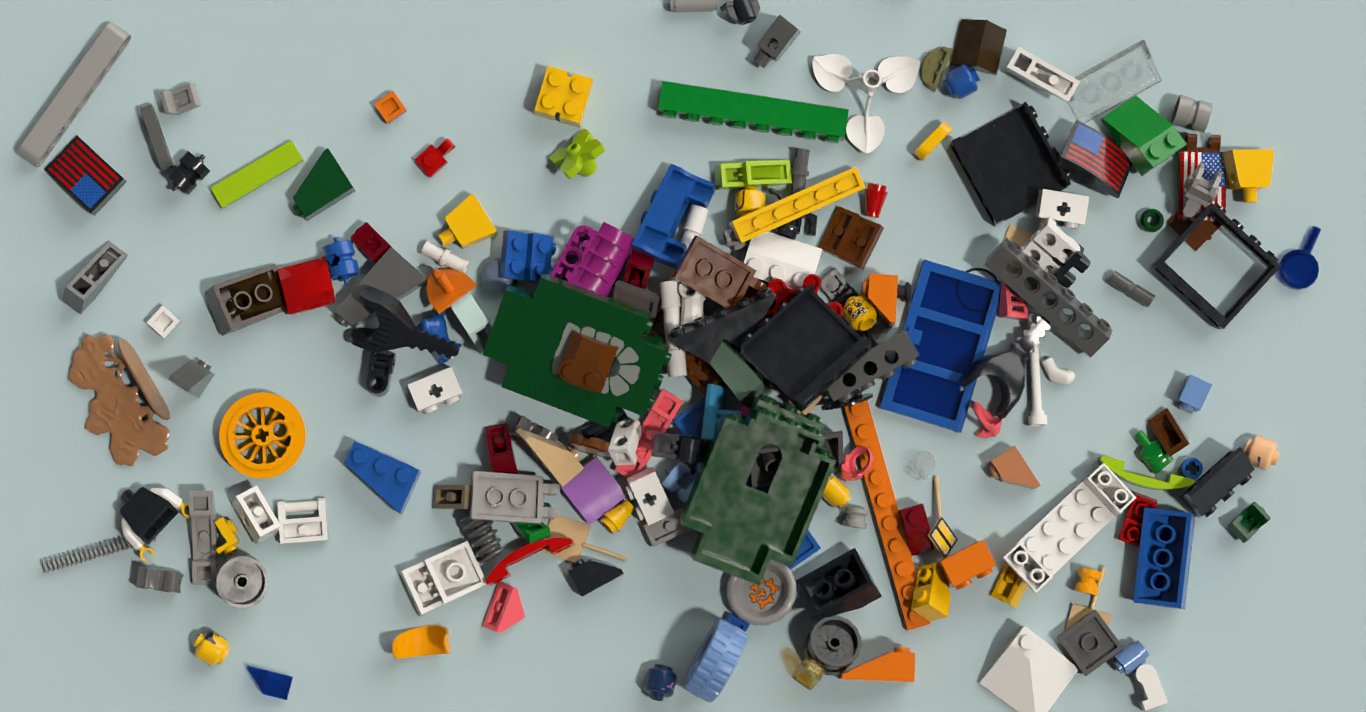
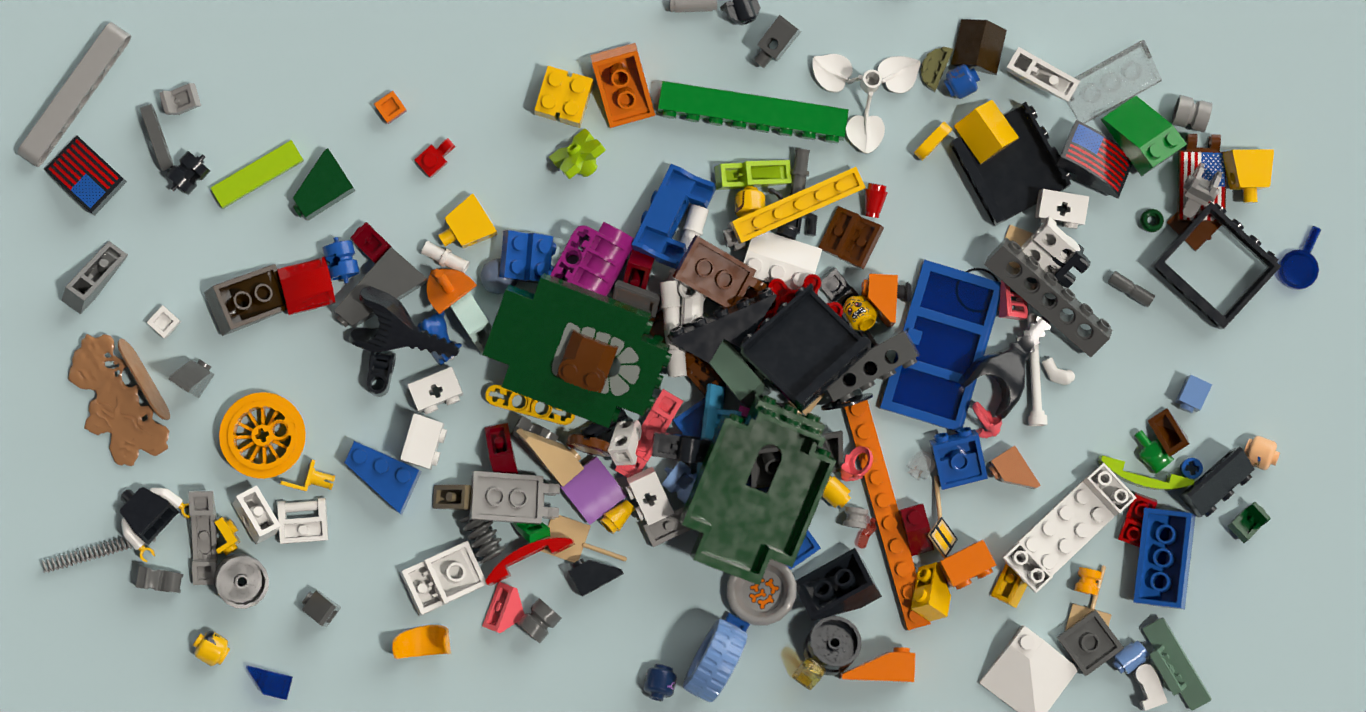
none -> yellow bracket [279,459,335,492]
none -> dark grey slope [302,590,341,627]
none -> white slope [400,414,447,470]
none -> yellow beam [485,384,575,426]
none -> dark grey wheel [517,598,562,643]
none -> orange slope [590,43,655,128]
none -> clear red piece [857,518,877,549]
none -> blue plate [929,427,988,490]
none -> yellow slope [953,100,1019,164]
none -> sand green bracket [1143,618,1212,711]

